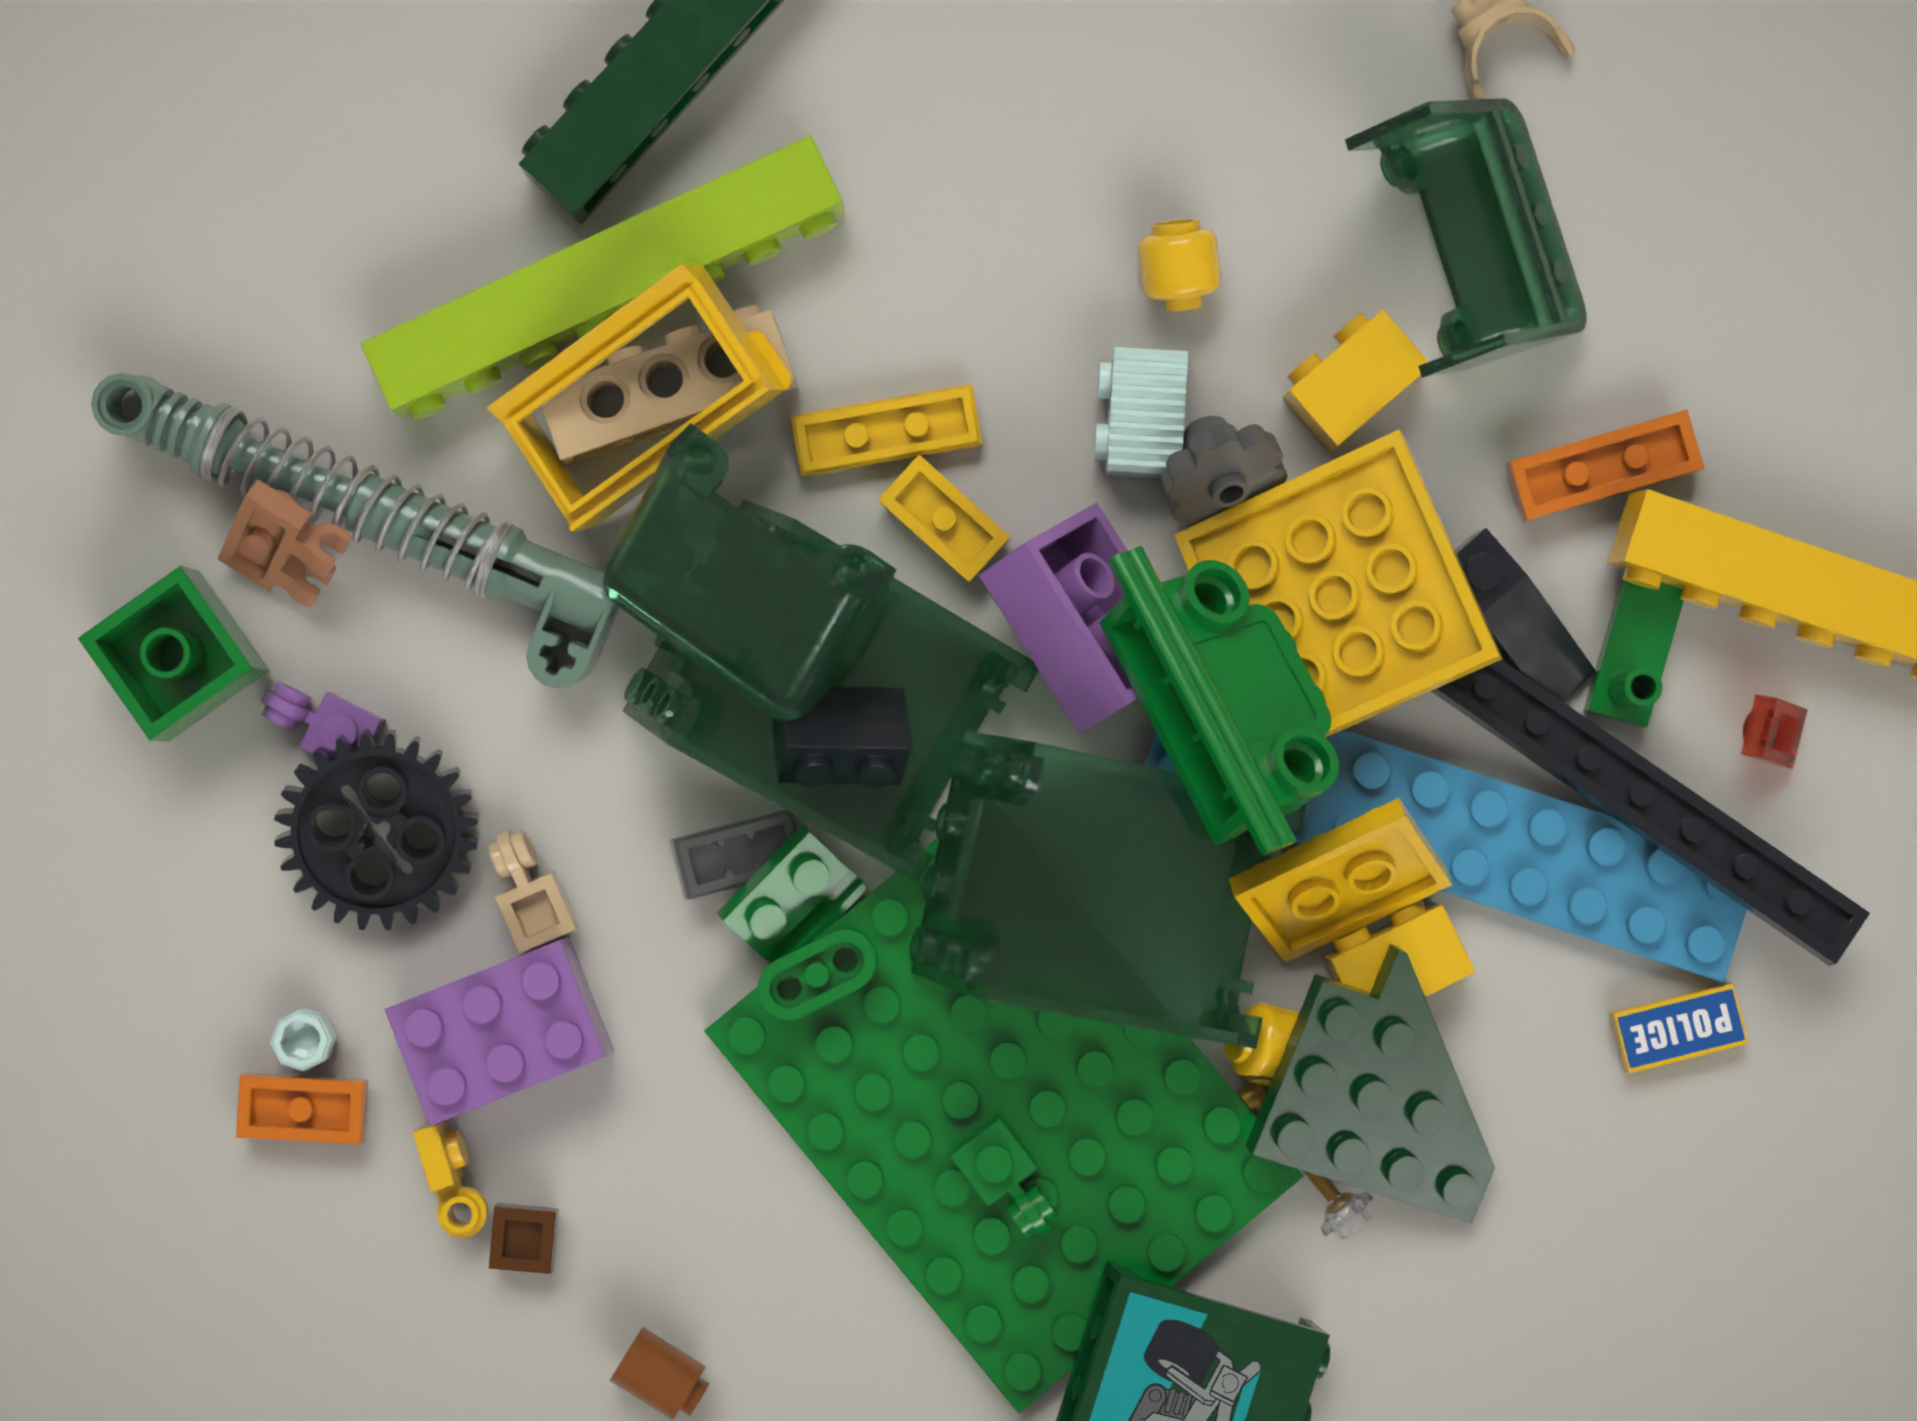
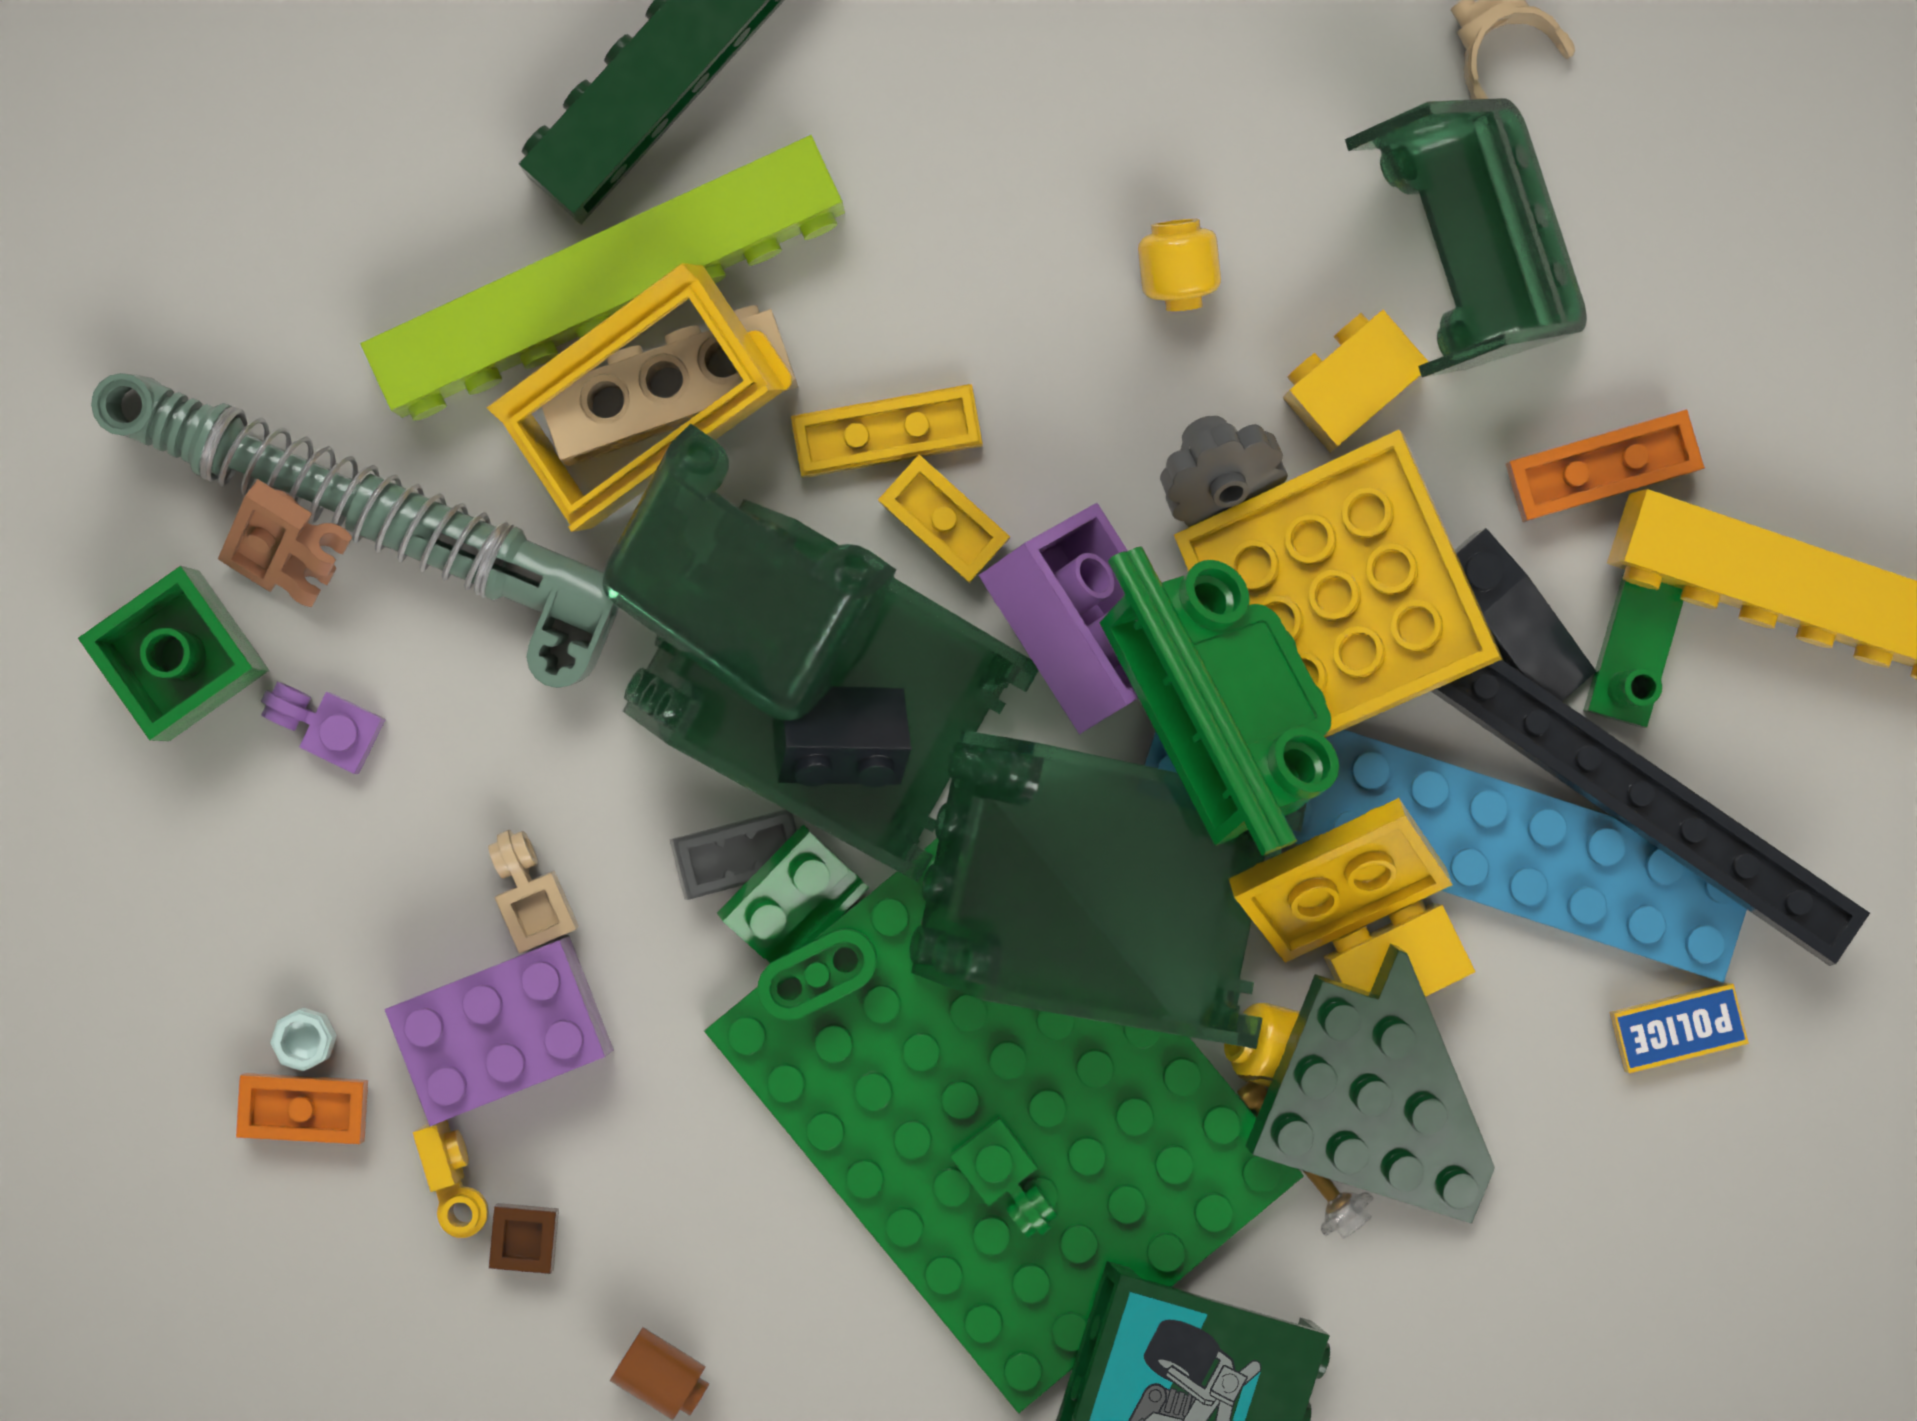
black gear [274,729,479,930] -> none
light aqua brick [1094,347,1189,479] -> none
clear red plate [1741,694,1808,769] -> none

